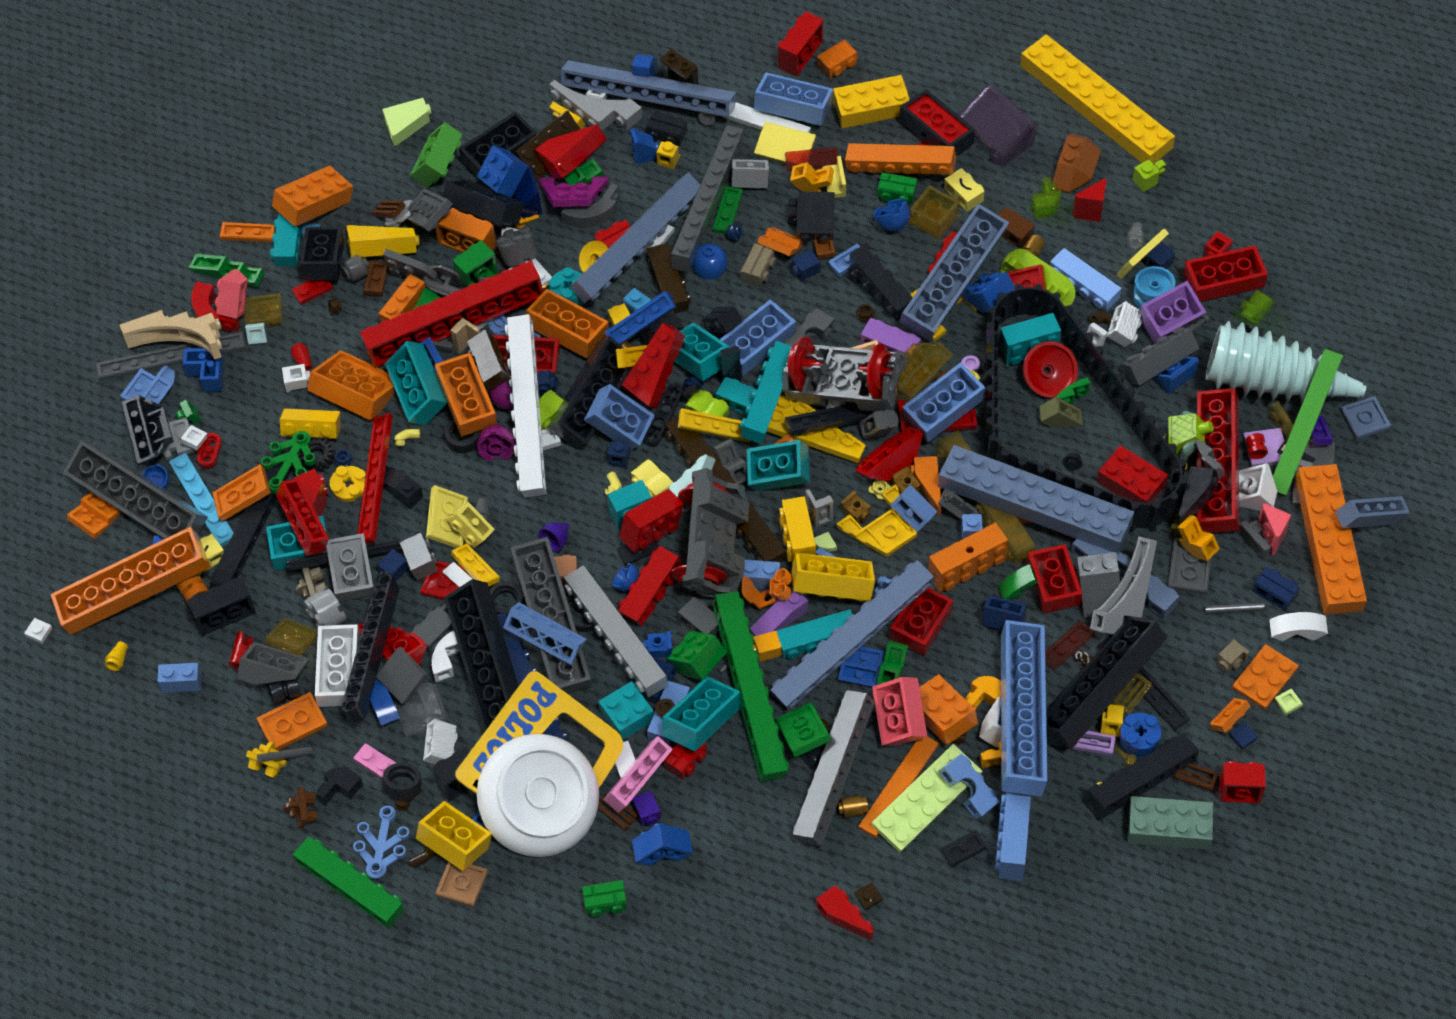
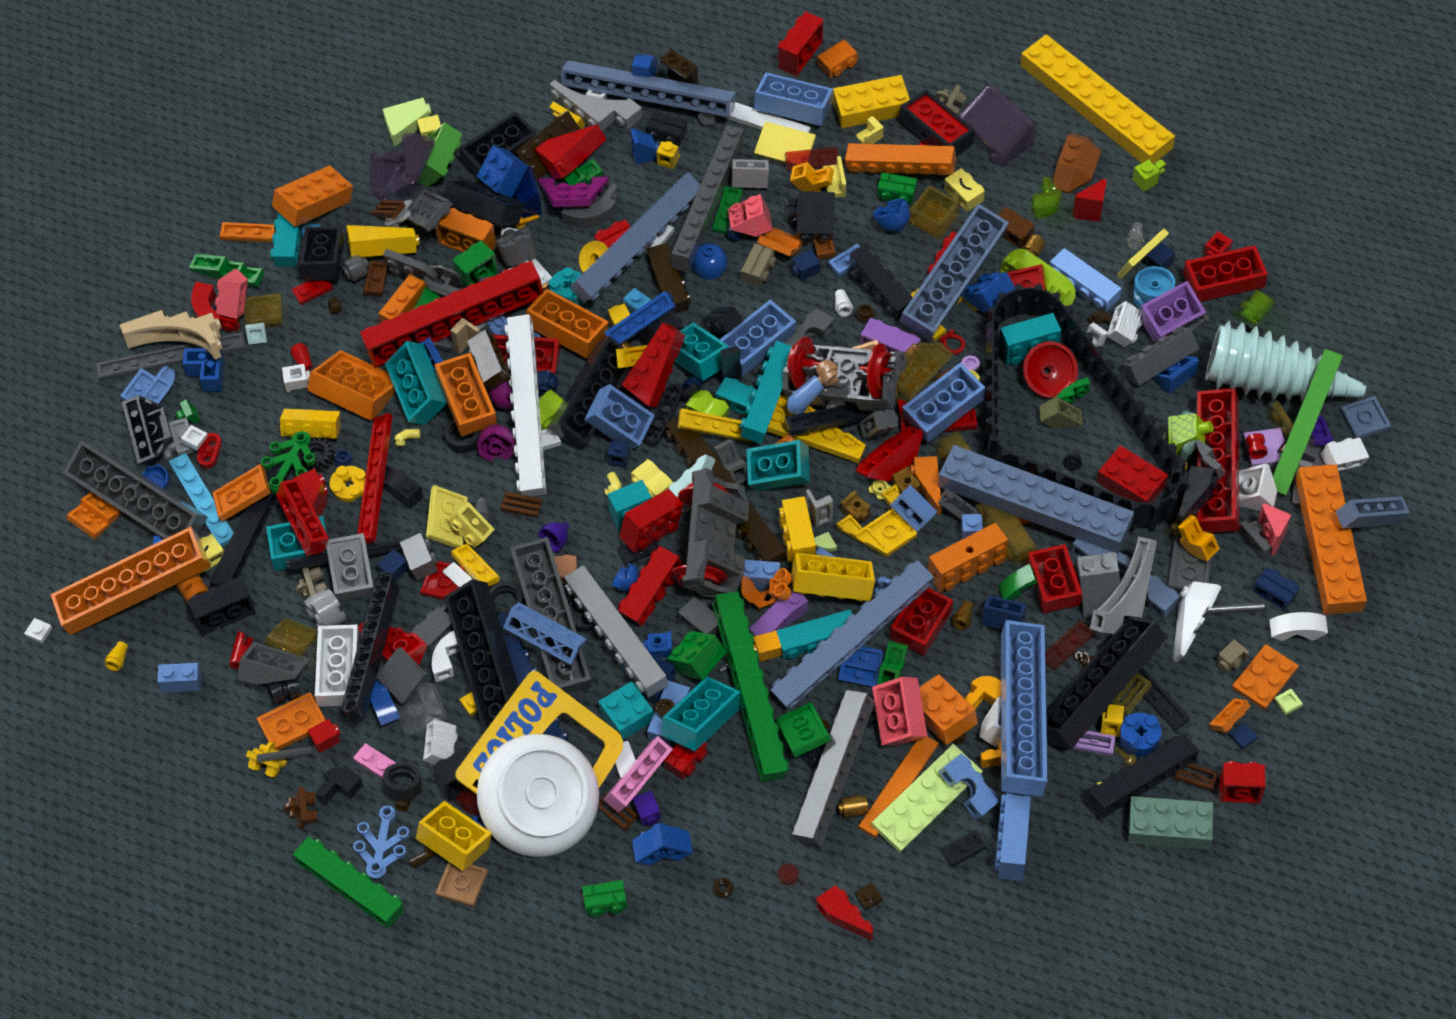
none -> red brick [308,719,341,753]
none -> clear purple windscreen [370,132,434,199]
none -> light yellow panel [417,115,441,143]
none -> clear red brick [455,783,480,817]
none -> yellow plate [459,692,478,717]
none -> reddish brown tile [500,492,543,518]
none -> dark brown plate [713,878,734,898]
none -> coral slope [728,194,773,237]
none -> clear red tile [778,864,798,886]
none -> medium blue piece [787,359,839,416]
none -> white cone [835,289,853,317]
none -> light yellow panel [856,116,884,144]
none -> dark tan hips [935,84,967,115]
none -> red piece [938,329,965,355]
none -> pearl gold cone [952,601,974,630]
none -> white wedge [1173,581,1221,662]
none -> white brick [1320,438,1369,472]

